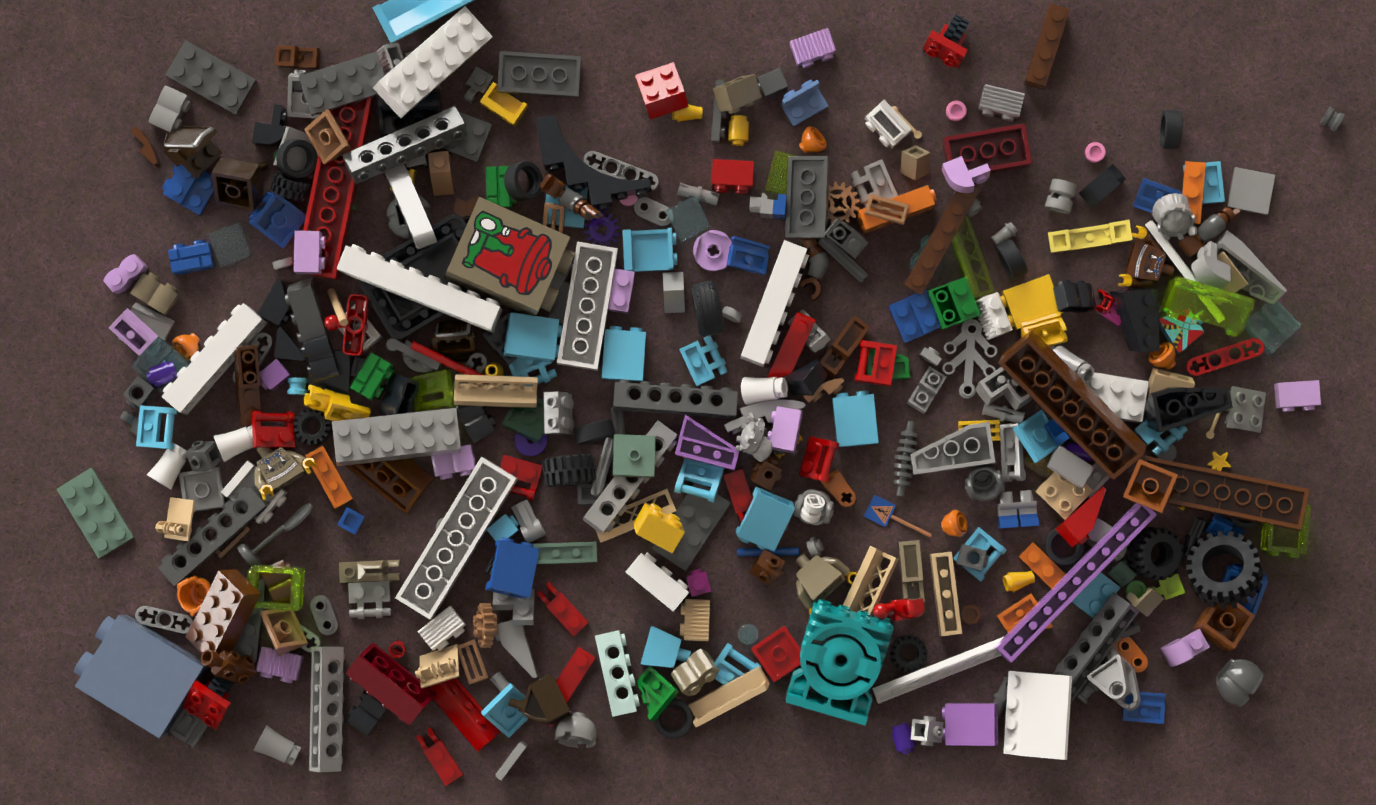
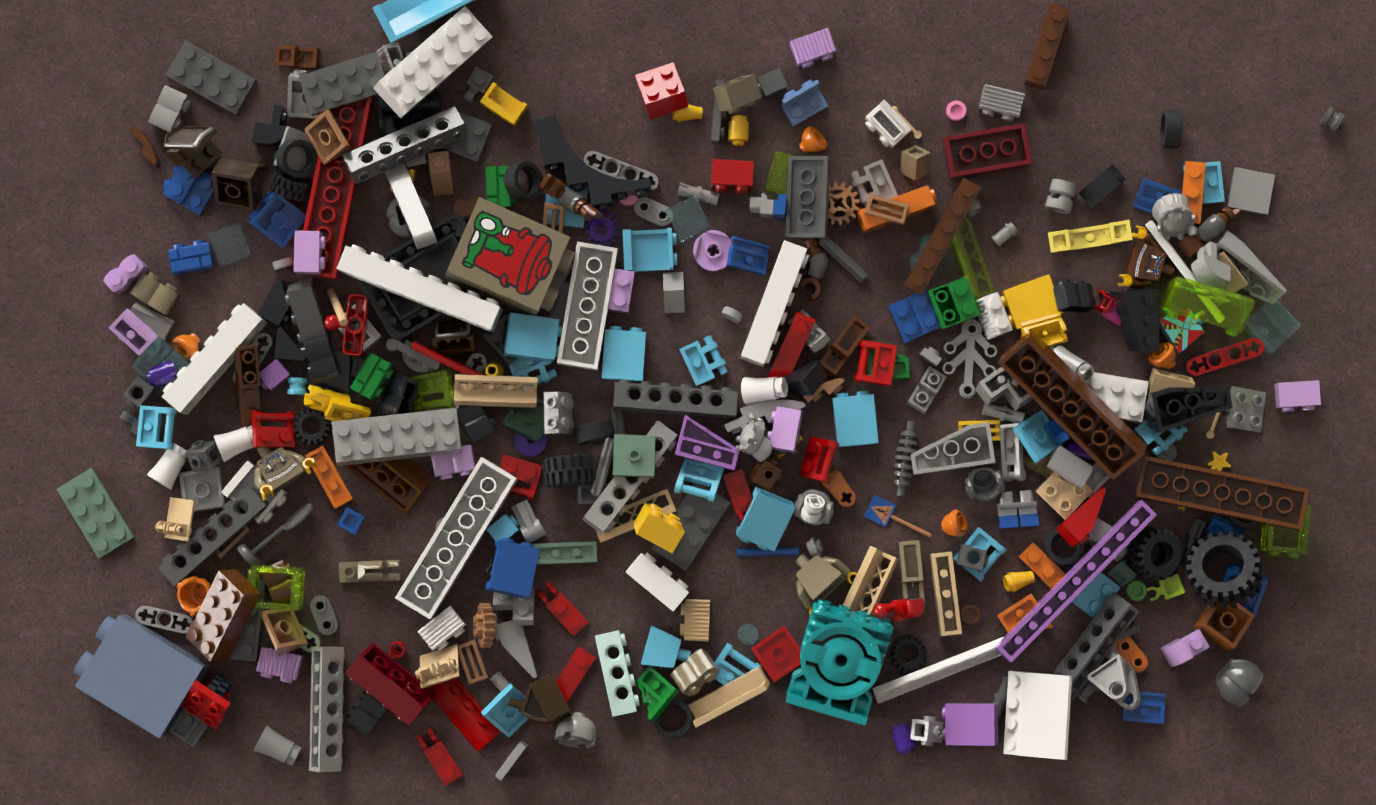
reddish brown brick [201,649,257,685] -> none
light grey plate [348,581,391,619] -> none
dark grey plate [497,51,581,98] -> none
magenta brick [686,569,711,597] -> none
black tyre [691,280,724,336] -> none
reddish brown brick [749,549,785,586] -> none
dark grey slope [824,218,868,258] -> none
red plate [923,14,969,69] -> none
lavender brick [942,156,990,193] -> none
black tyre [995,239,1028,280] -> none
bright pink tile [1084,142,1106,163] -> none
dark orange slope [1123,459,1178,513] -> none
dark tan panel [1126,587,1164,617] -> none

